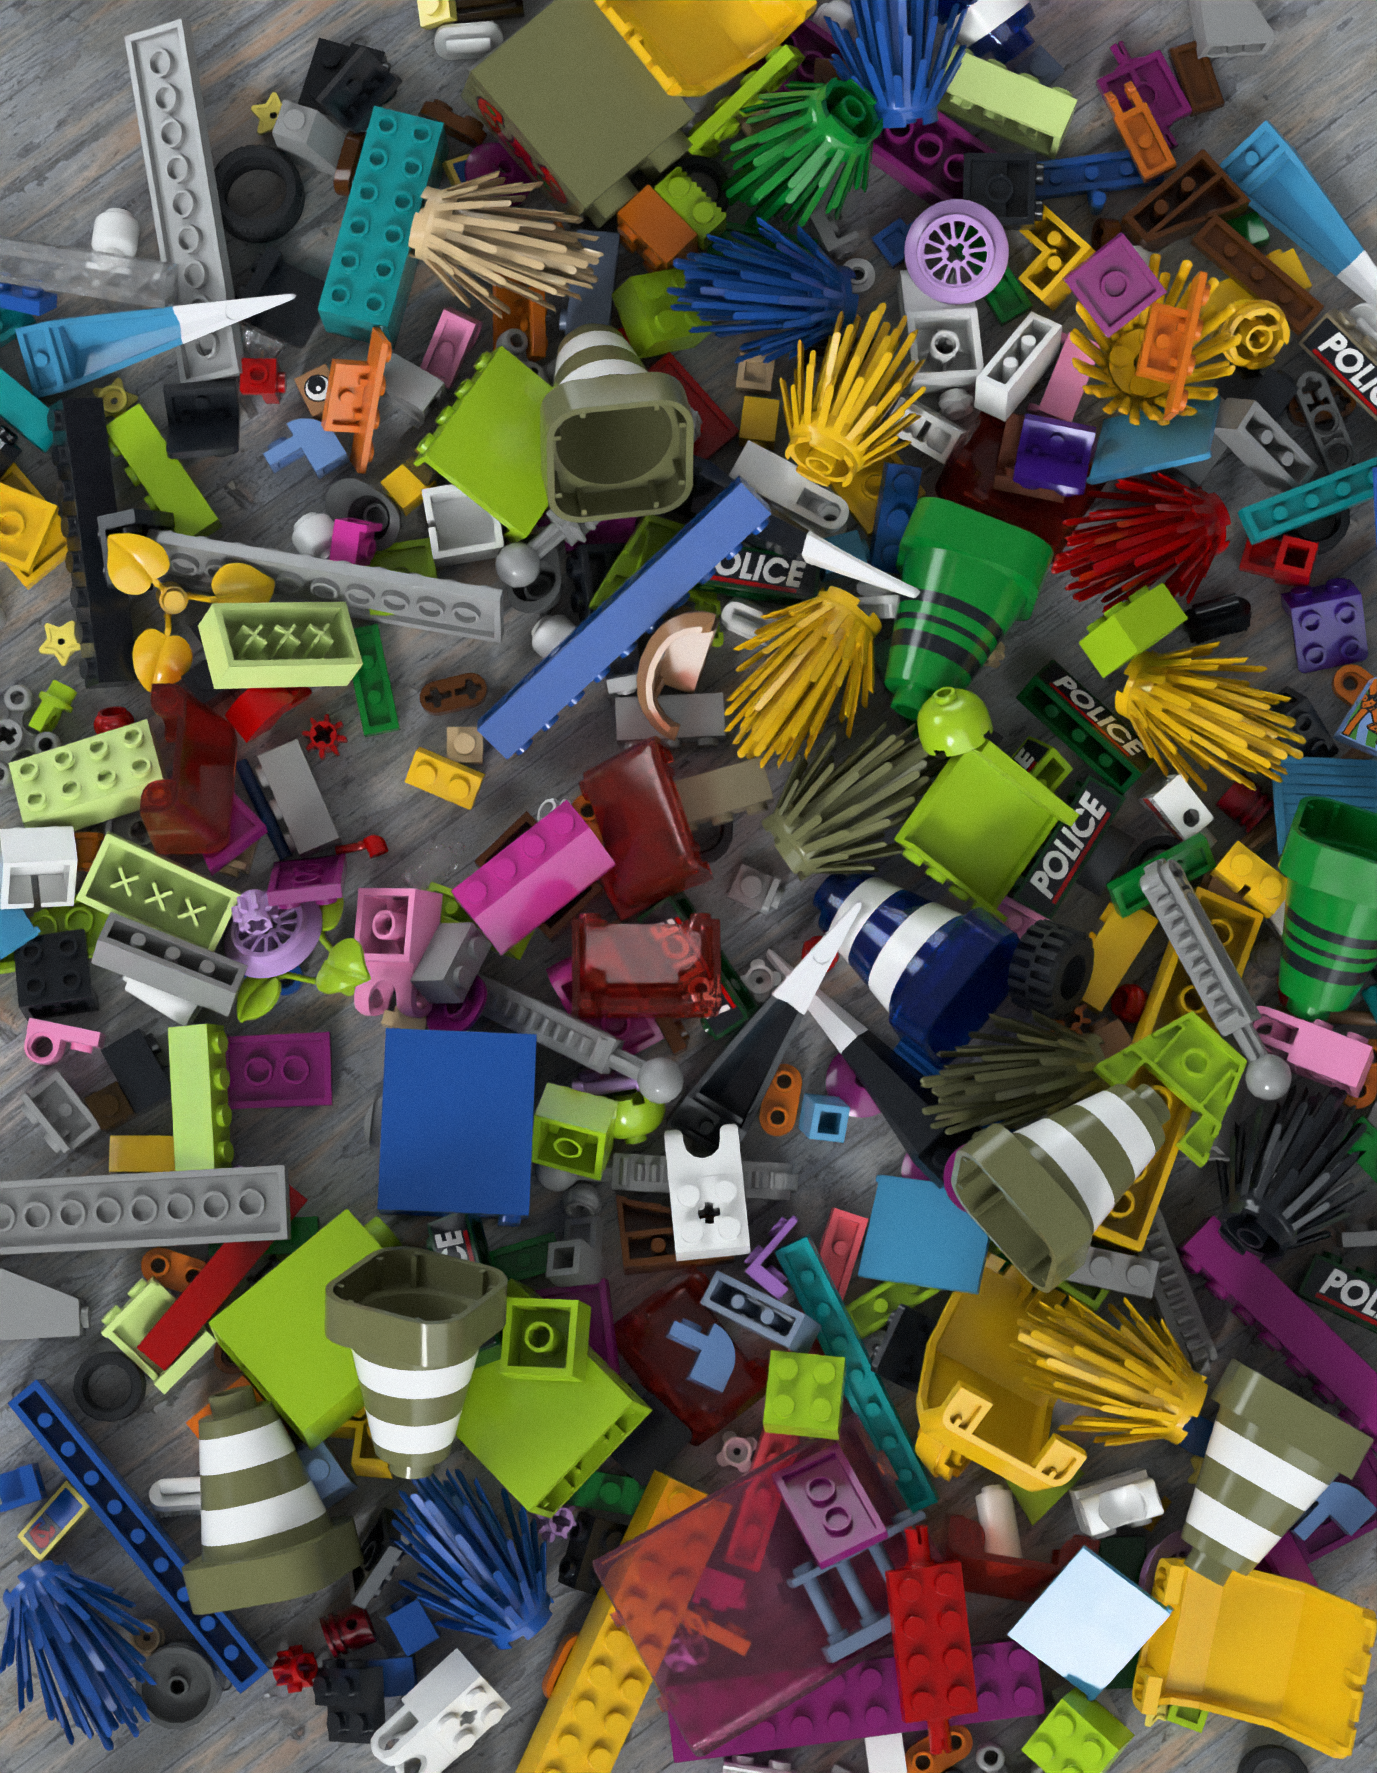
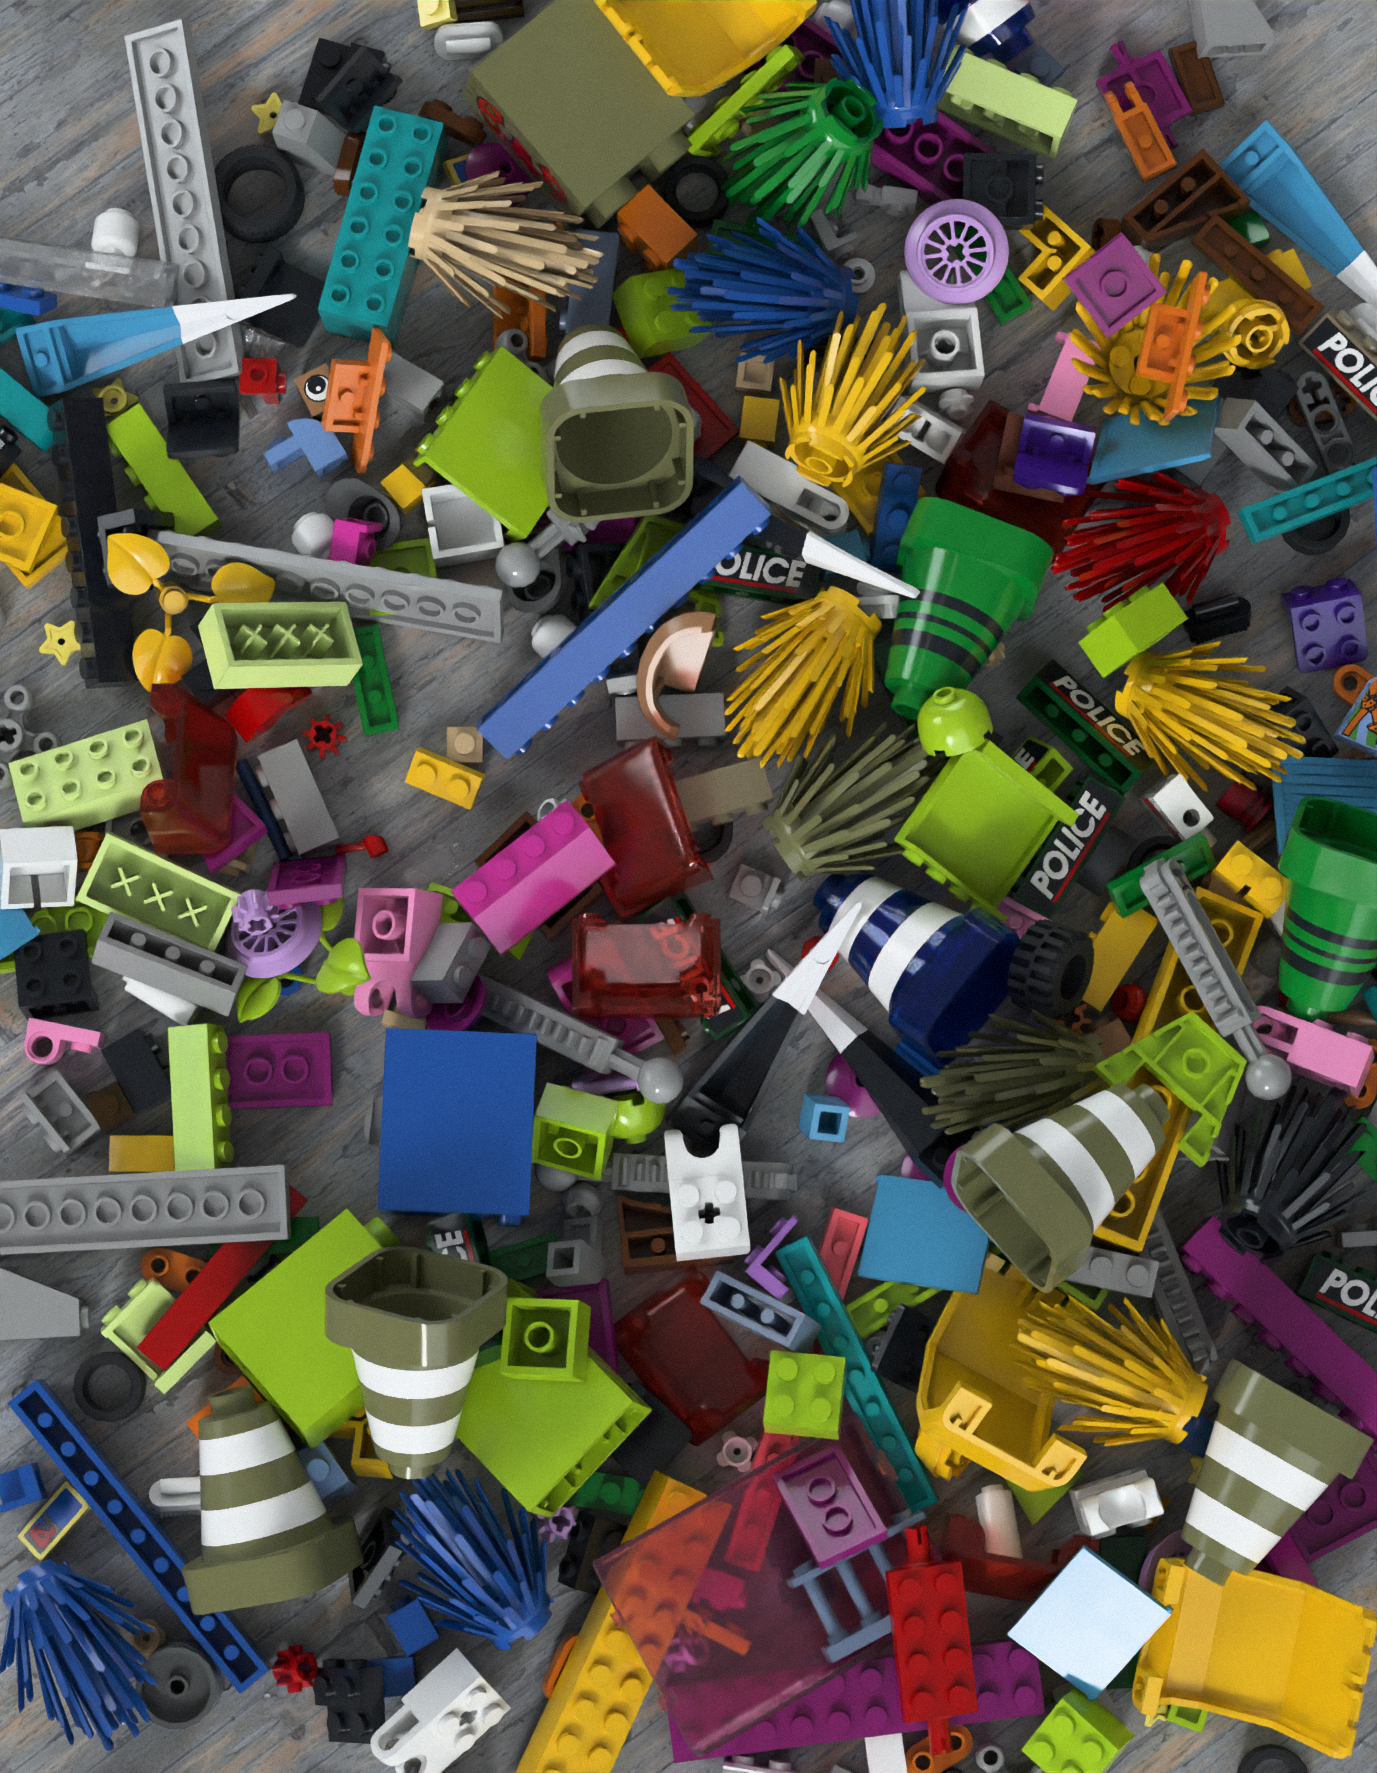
lime piece [28,680,78,733] -> none
red piece [93,706,134,735] -> none
dark red piece [319,1604,377,1659] -> none
bright pink plate [420,307,483,389] -> none
reddish brown beam [420,673,488,716] -> none
lime brick [654,167,726,250] -> none
medium blue brick [664,1318,735,1395] -> none
white piece [721,597,790,648] -> none
orange plate [759,1064,802,1137] -> none
blue plate [872,218,915,269] -> none
white brick [974,311,1062,422] -> none
blue plate [1036,150,1165,216] -> none
red brick [1239,535,1319,586] -> none
medium blue brick [1289,1481,1377,1541] -> none
none -> light grey plate [855,183,918,217]

